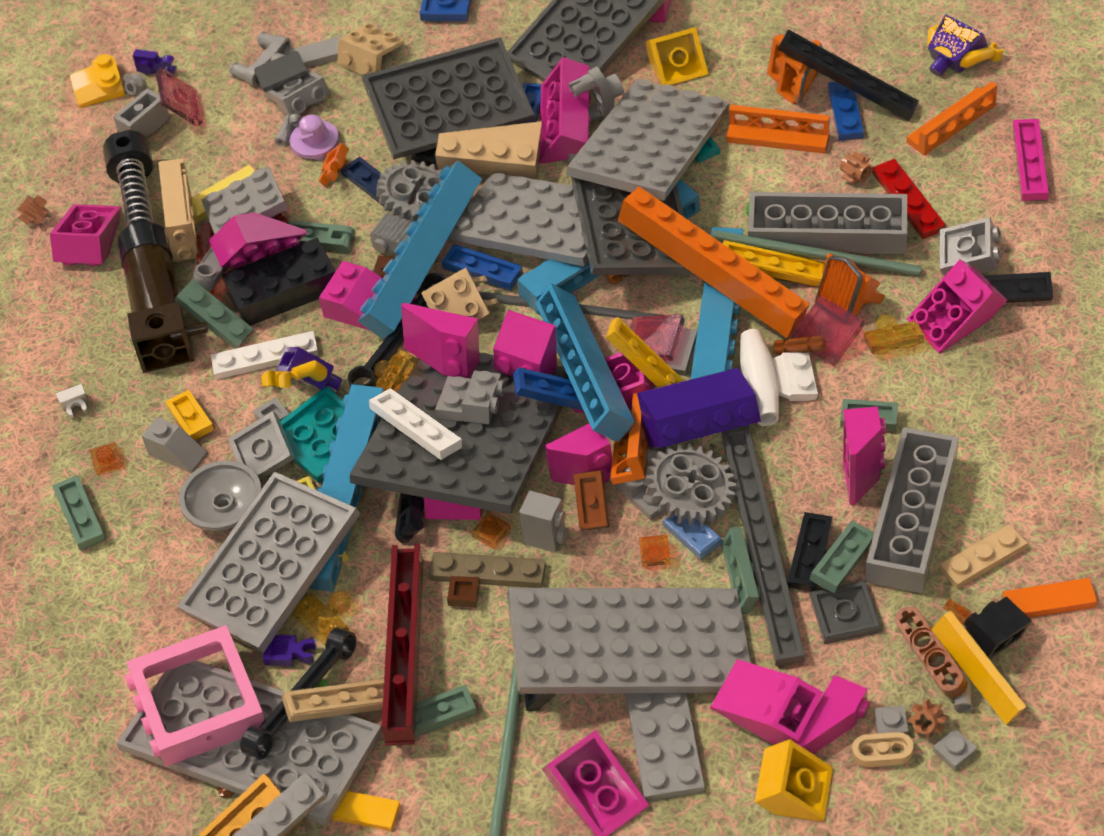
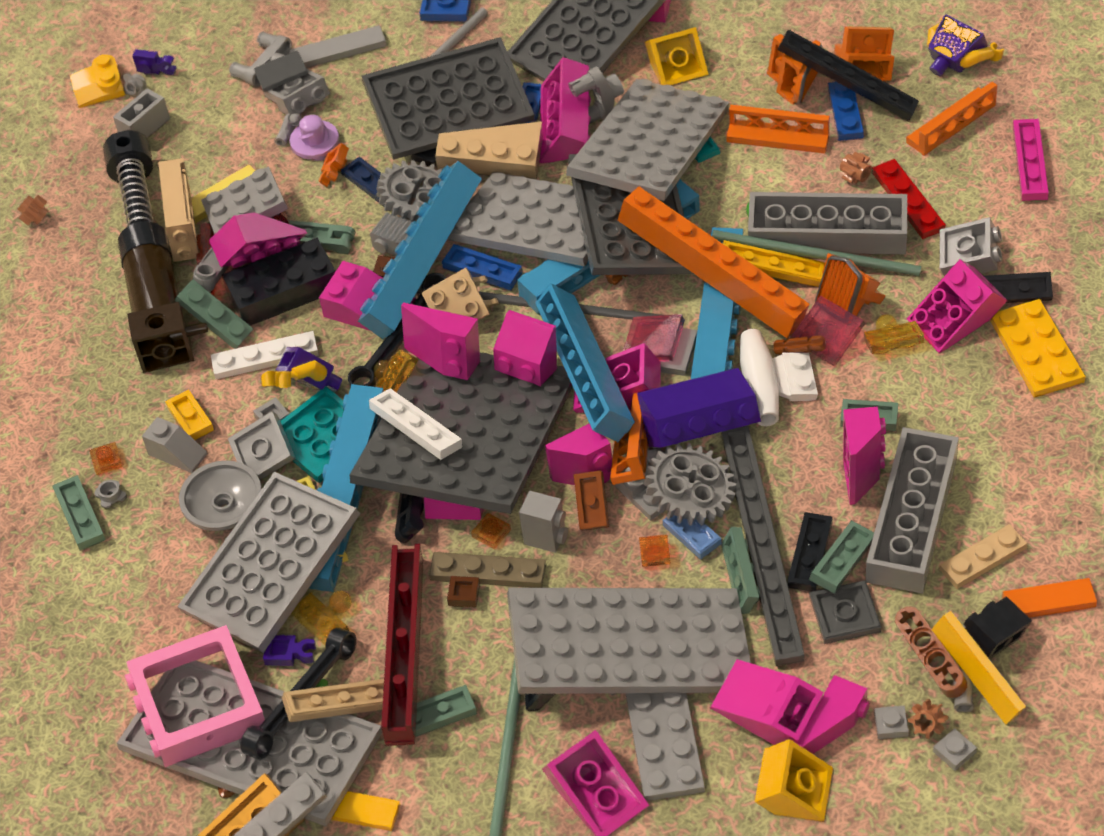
dark pink slope [50,204,122,266] -> none
white tile [56,384,88,418] -> none
clear pink tile [155,68,203,126] -> none
tan bracket [337,23,404,75] -> none
light grey plate [435,370,505,424] -> none
blue plate [513,367,584,411] -> none
yellow tile [606,317,684,387] -> none
tan plate [852,732,914,767] -> none
clear orange plate [943,598,973,625] -> none
none -> light grey plate [94,480,126,508]
none -> light grey piece [431,8,488,56]
none -> orange piece [834,26,895,82]
none -> yellow plate [990,299,1086,398]

